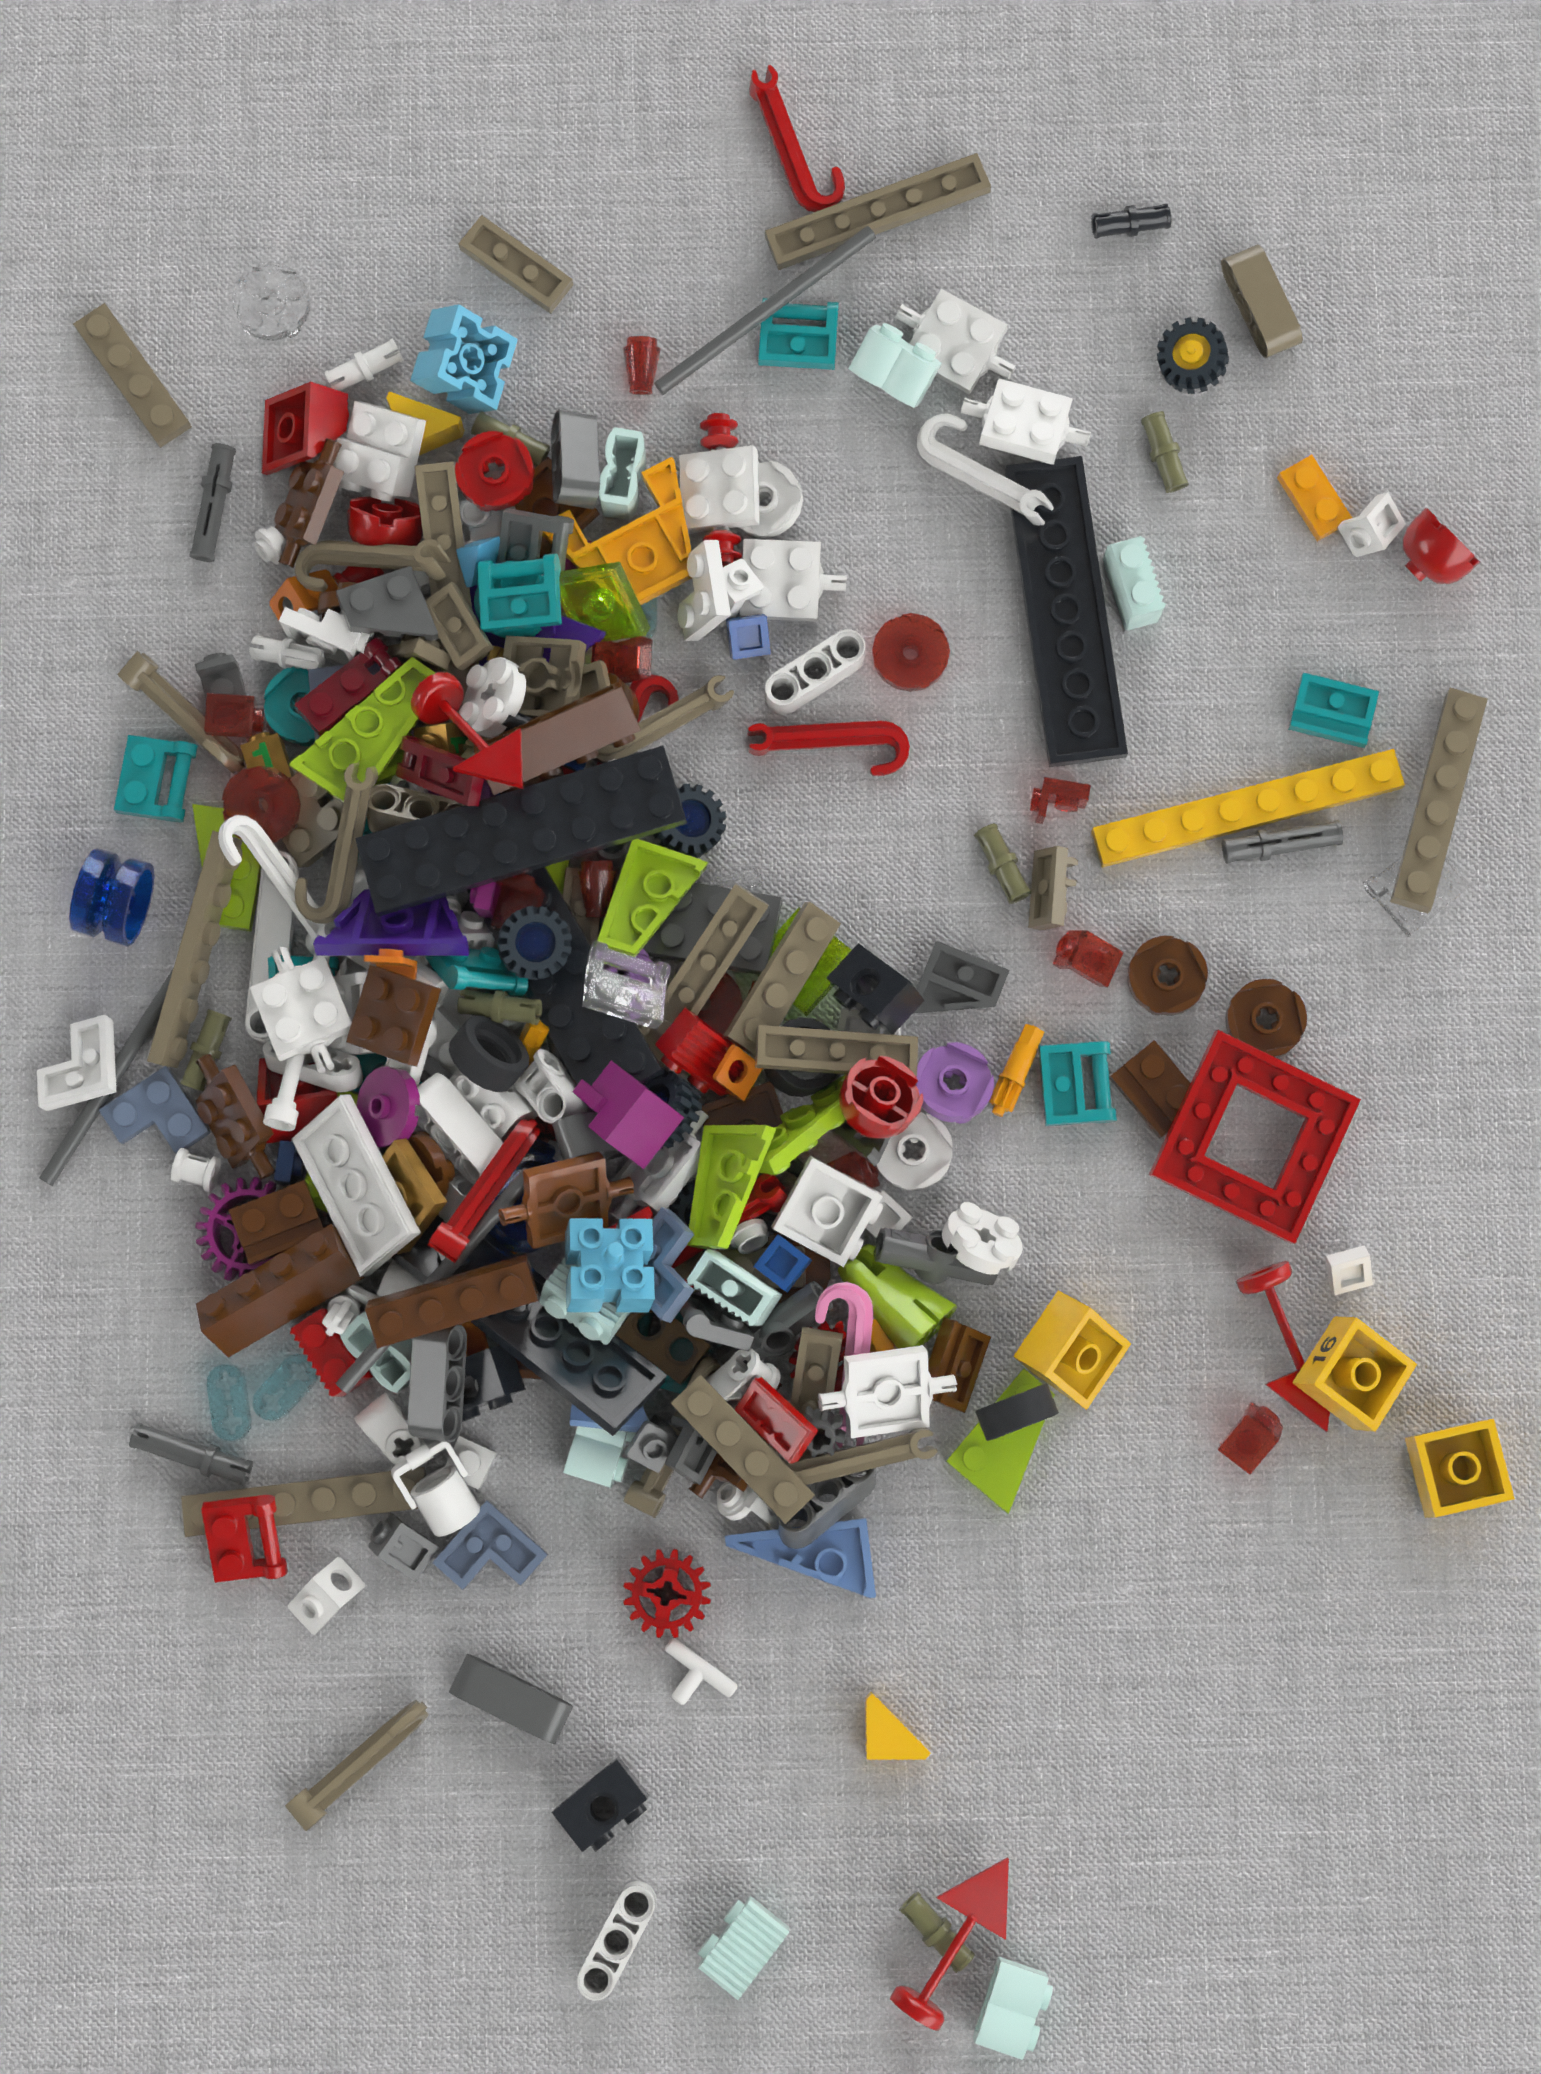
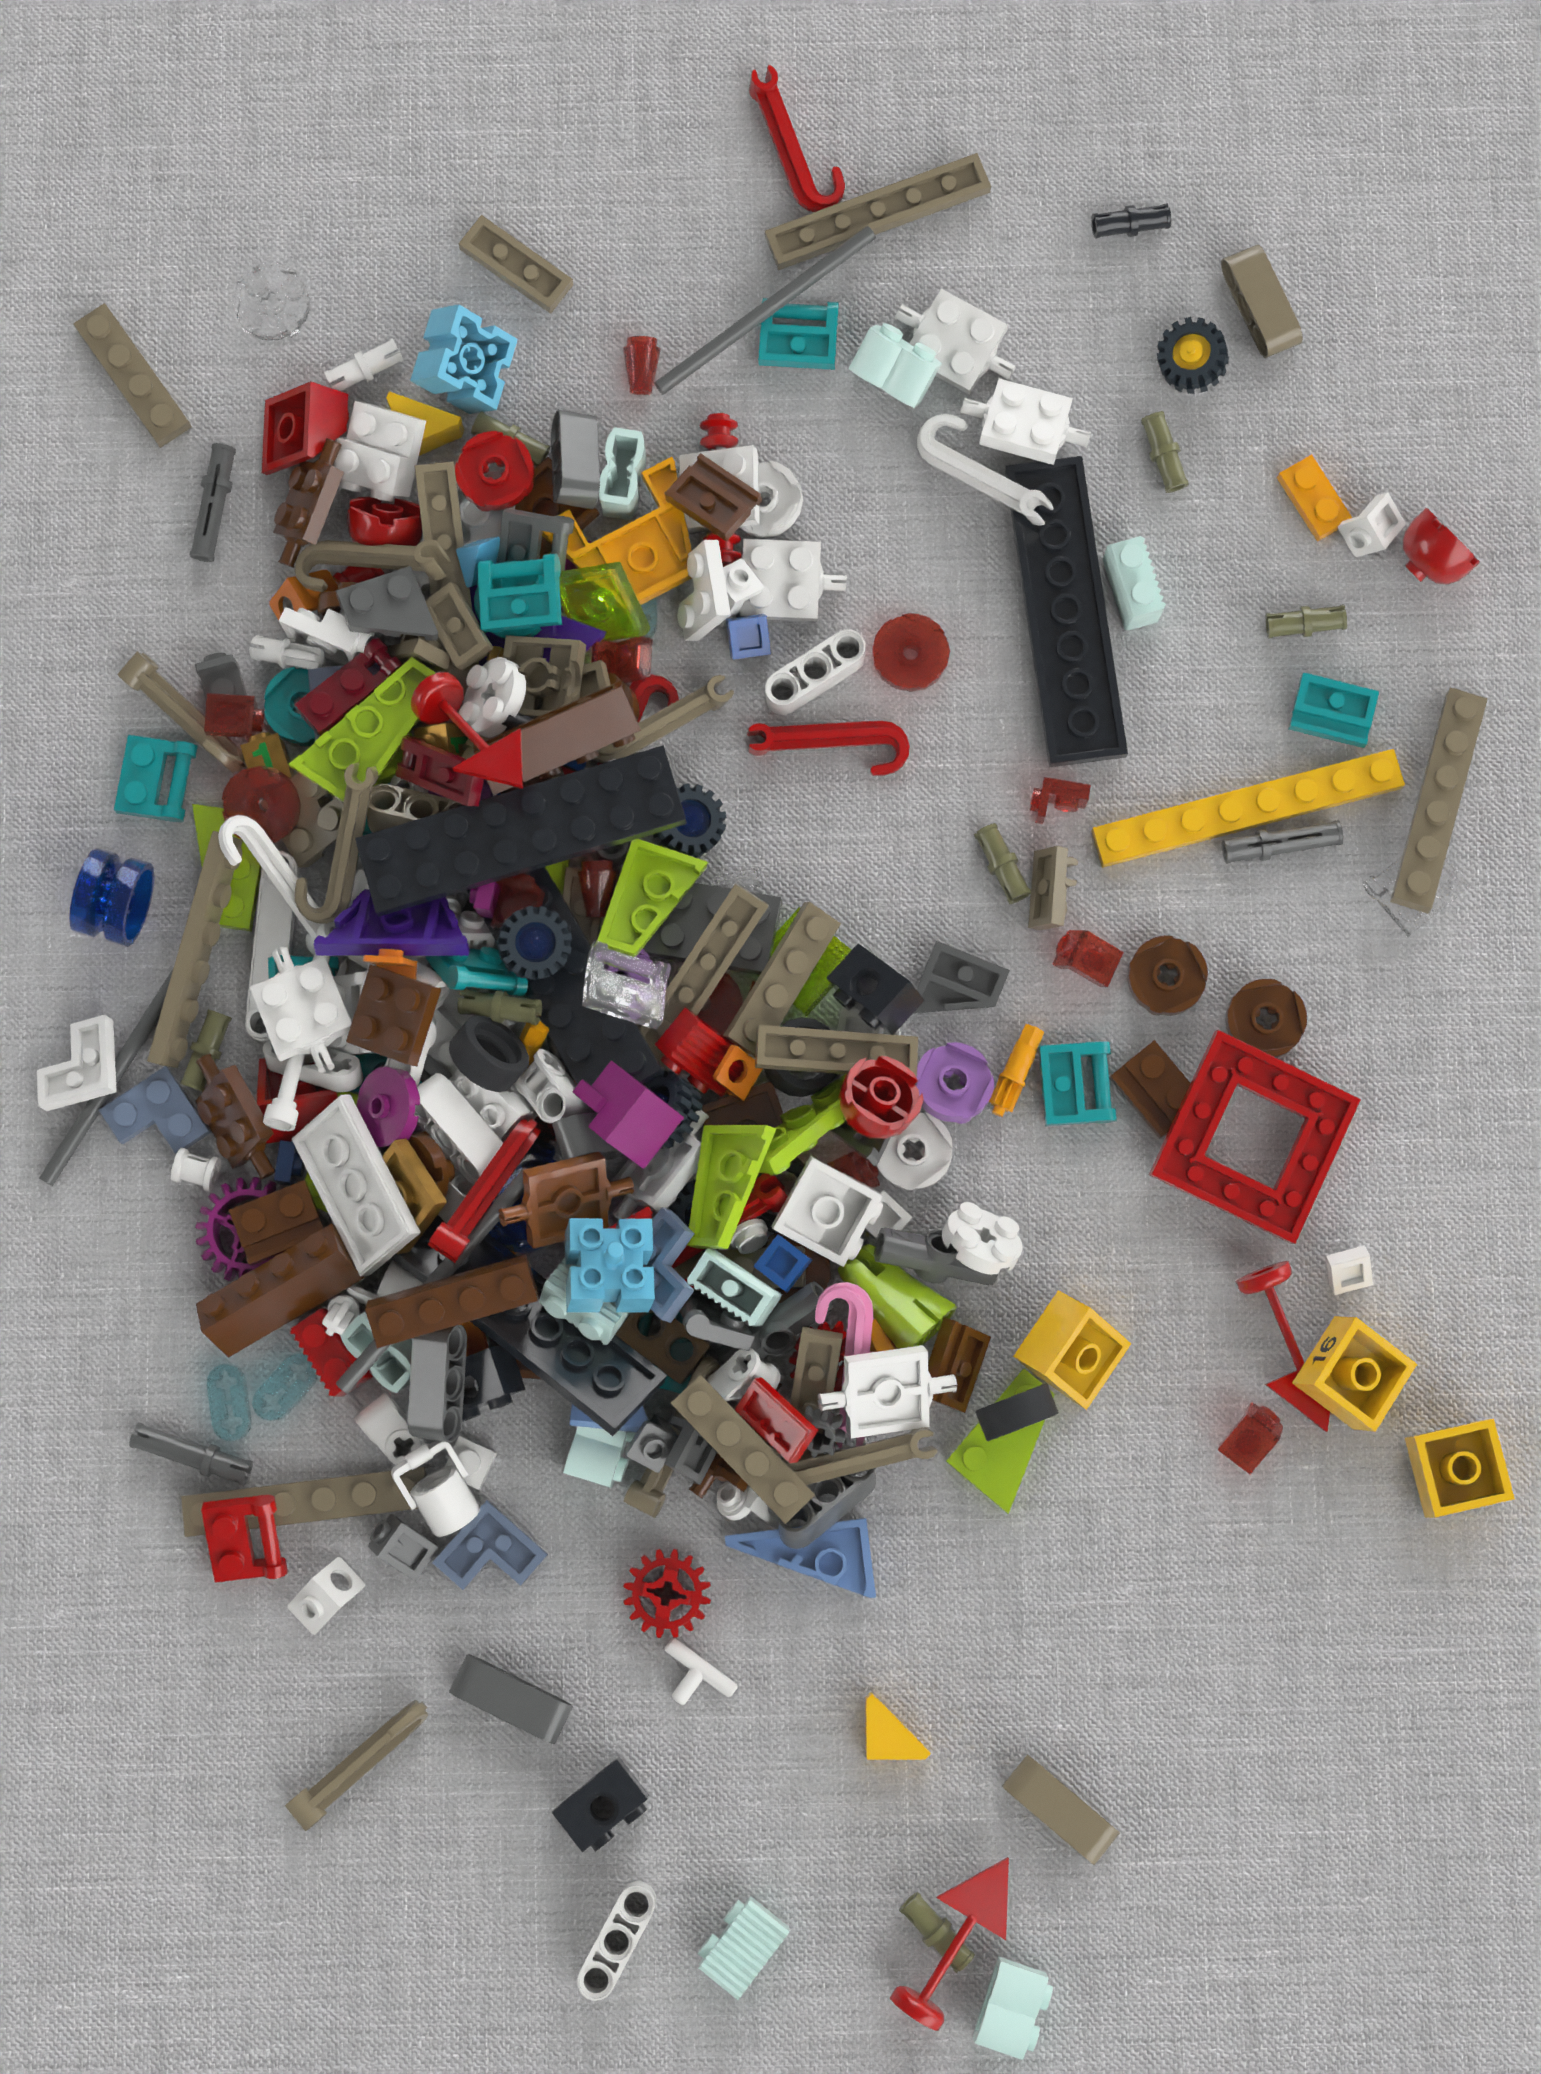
white plate [254,526,286,565] -> none
none -> reddish brown plate [665,453,762,542]
none -> dark tan beam [1002,1754,1120,1865]
none -> olive pin [1265,604,1347,639]

